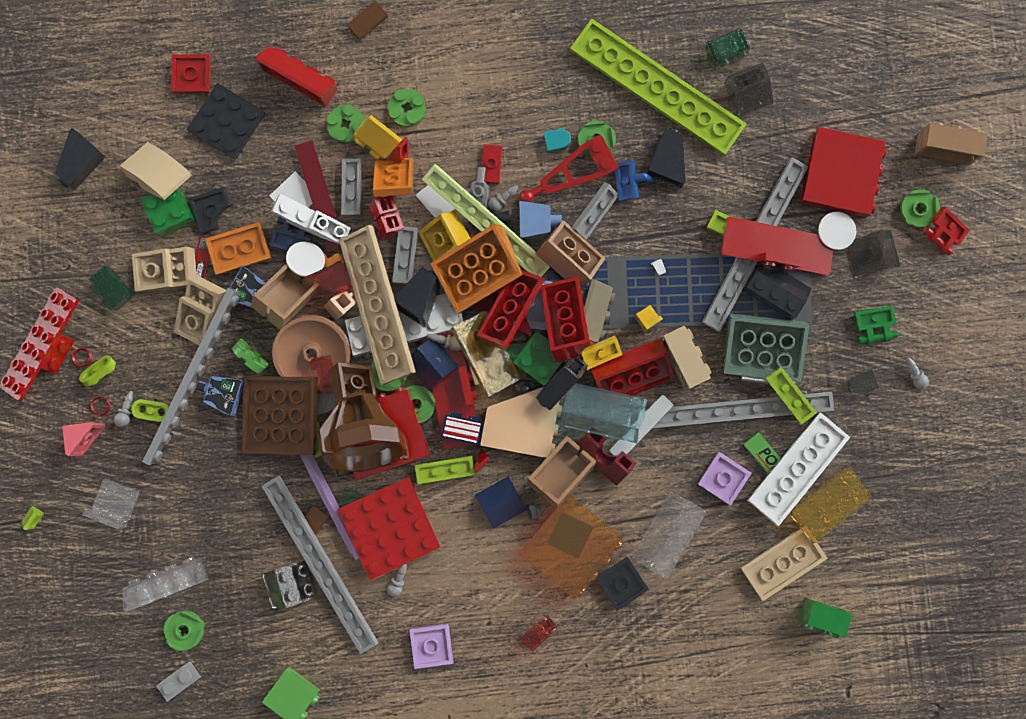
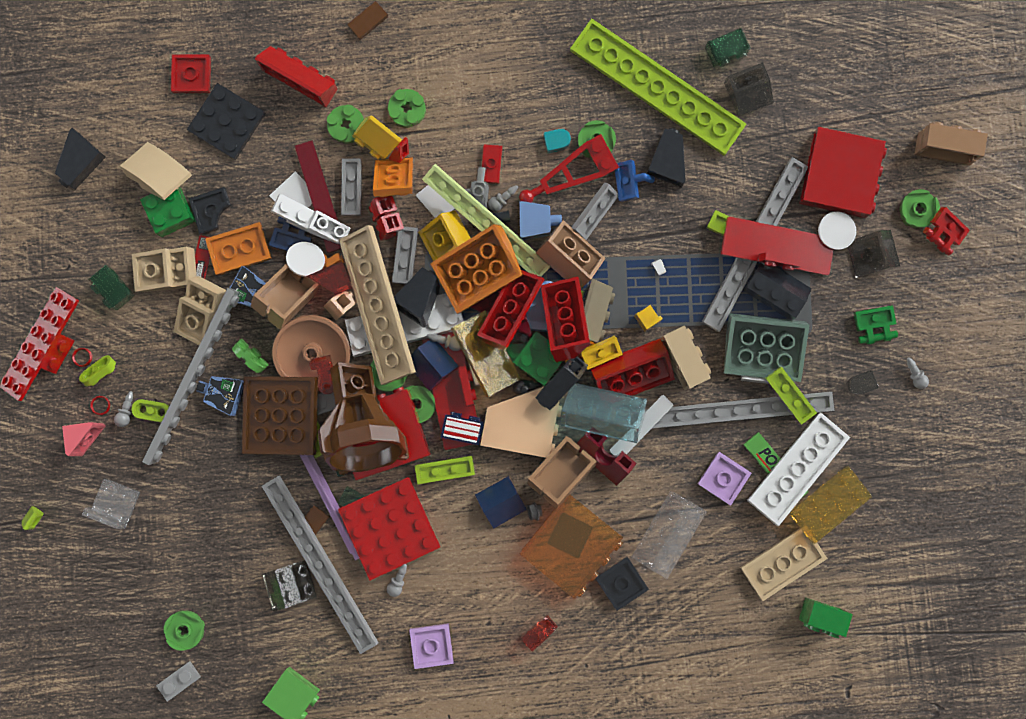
clear slope [122,556,209,613] -> none
red slope [474,449,490,471] -> none

